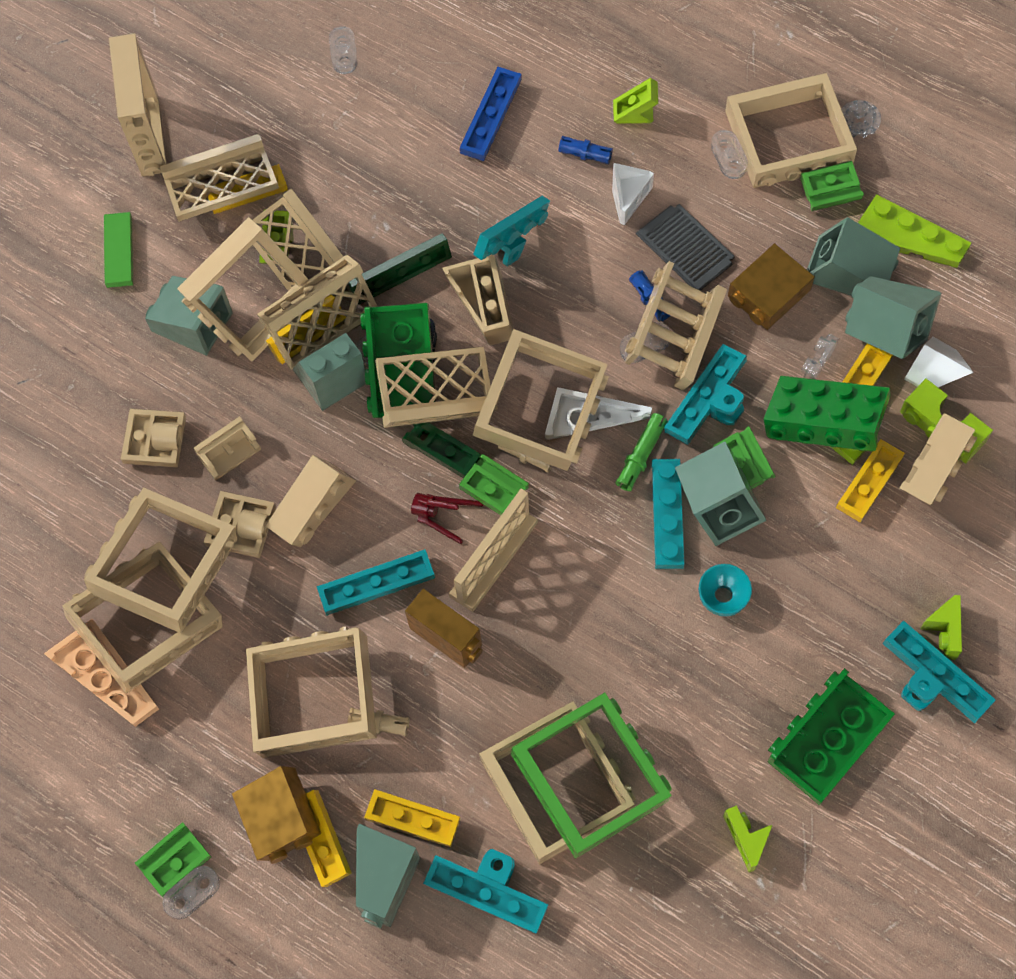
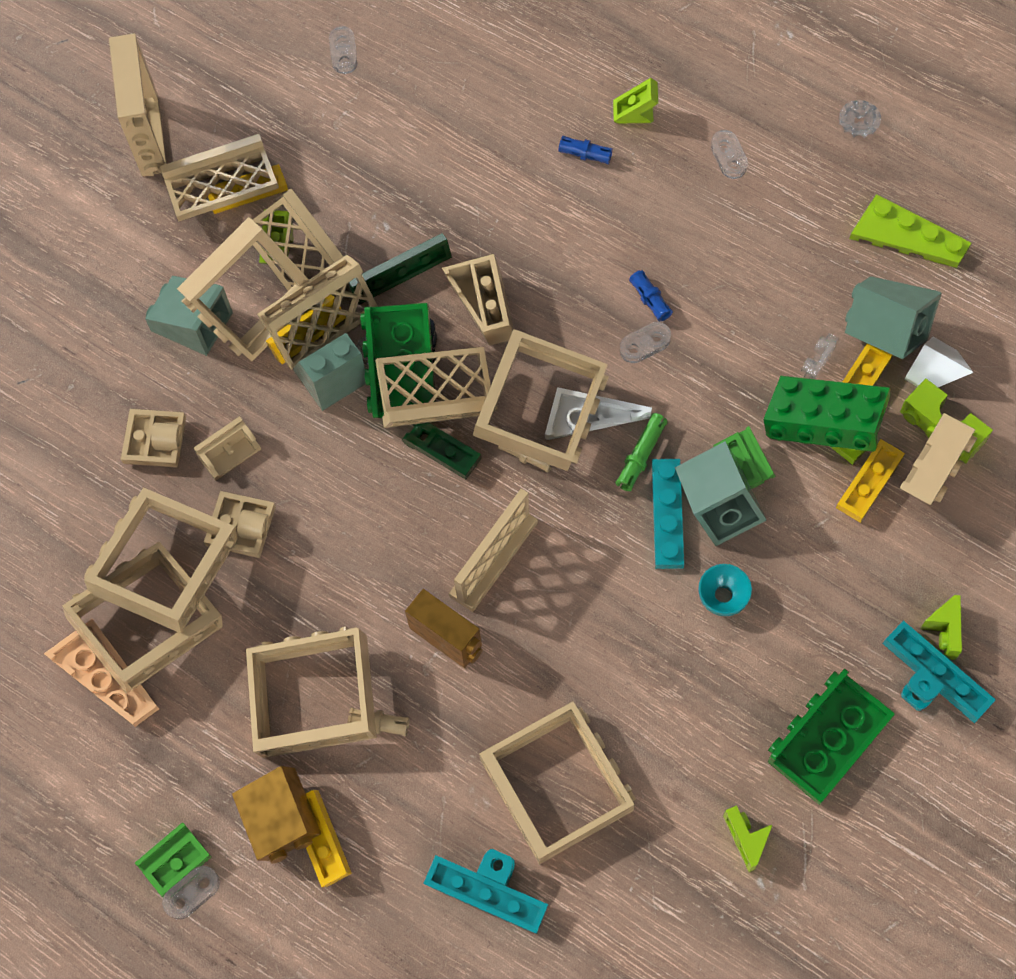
bright green tile [104,212,133,288] -> none
tan wedge [265,455,357,547] -> none
teal plate [316,549,435,616] -> none
sand green slope [356,824,421,929] -> none
yellow plate [364,789,460,848] -> none
dark red plant [411,493,484,544] -> none
blue plate [459,67,522,161] -> none
bright green plate [459,454,529,515] -> none
teal plate [473,195,550,267] -> none
bright green window [511,692,672,859] -> none
white slope [612,163,654,225] -> none
tan fence [625,261,727,391] -> none
dark grey window [636,204,735,291] -> none
teal plate [664,344,747,445] -> none
tan window [725,73,857,188] -> none
pearl gold brick [728,243,815,330] -> none
bright green plate [800,161,864,212] -> none
sand green slope [807,217,900,296] -> none

